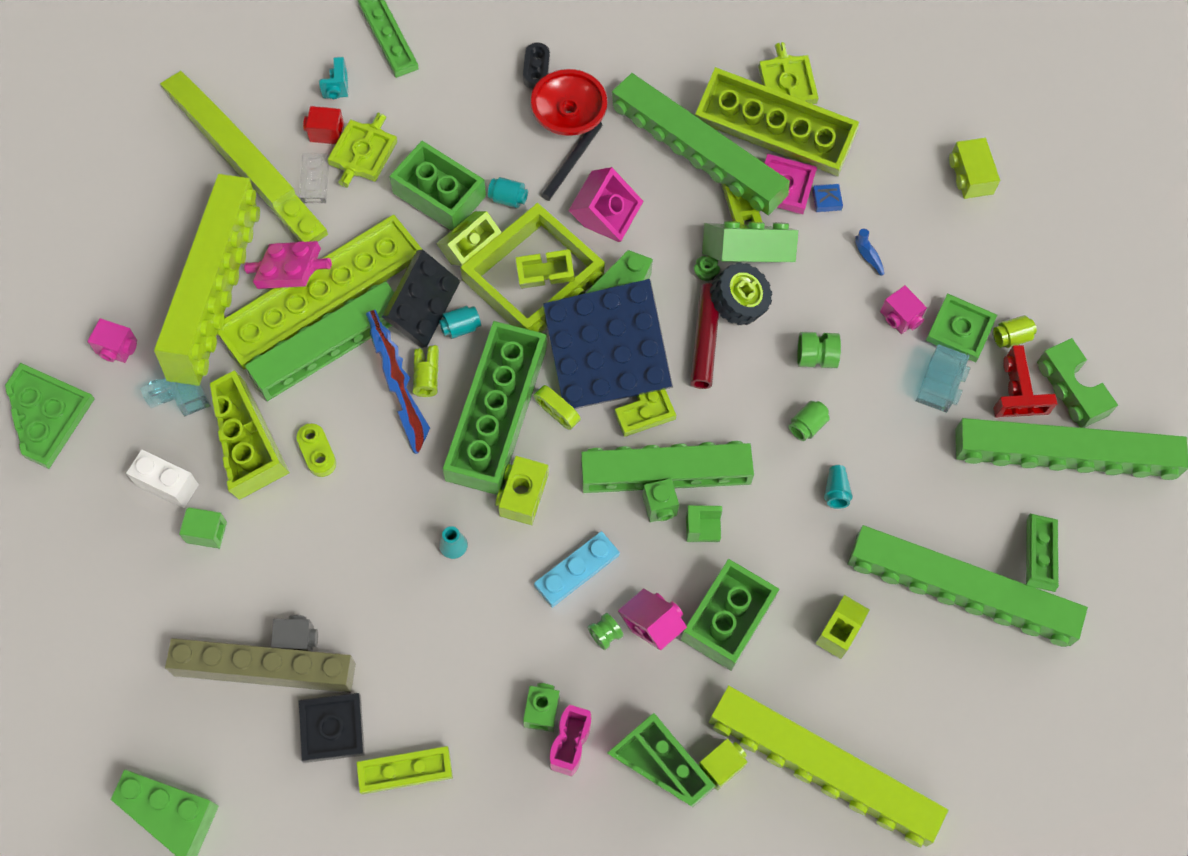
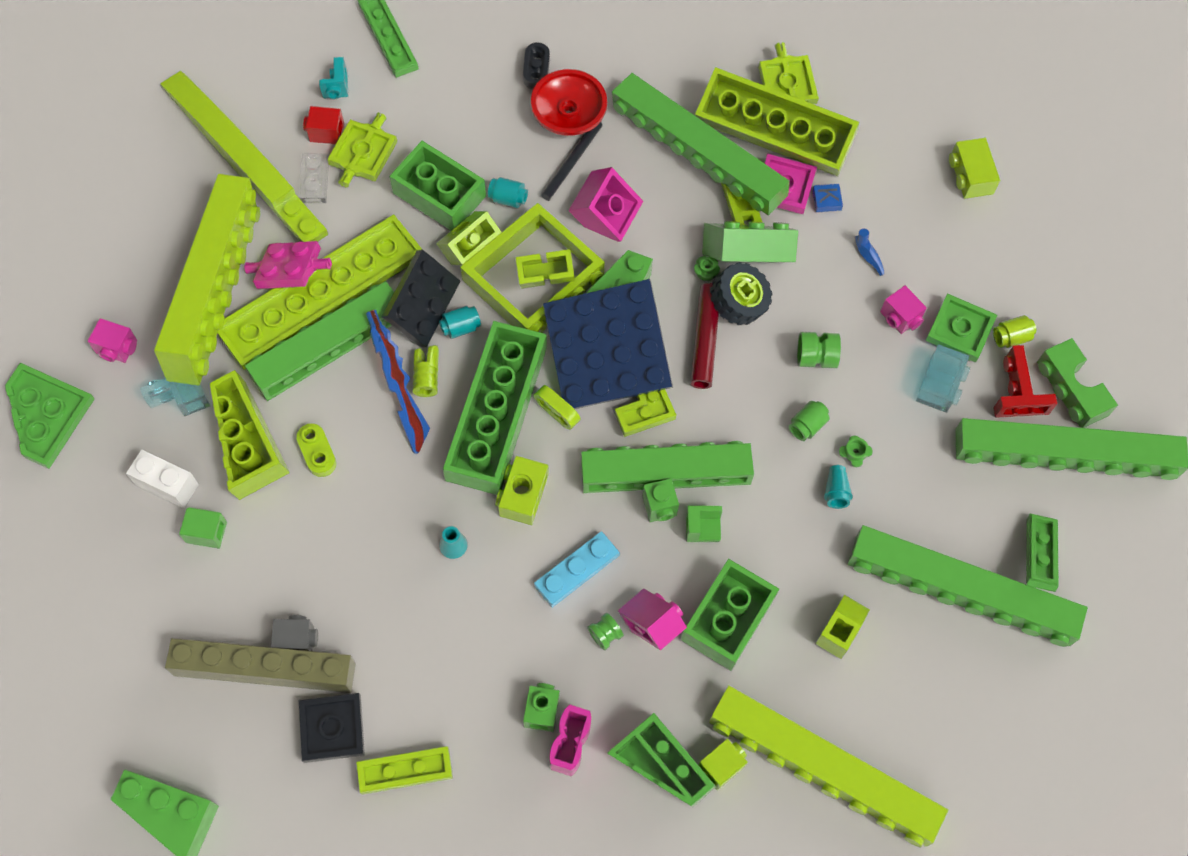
none -> bright green plate [839,435,873,467]

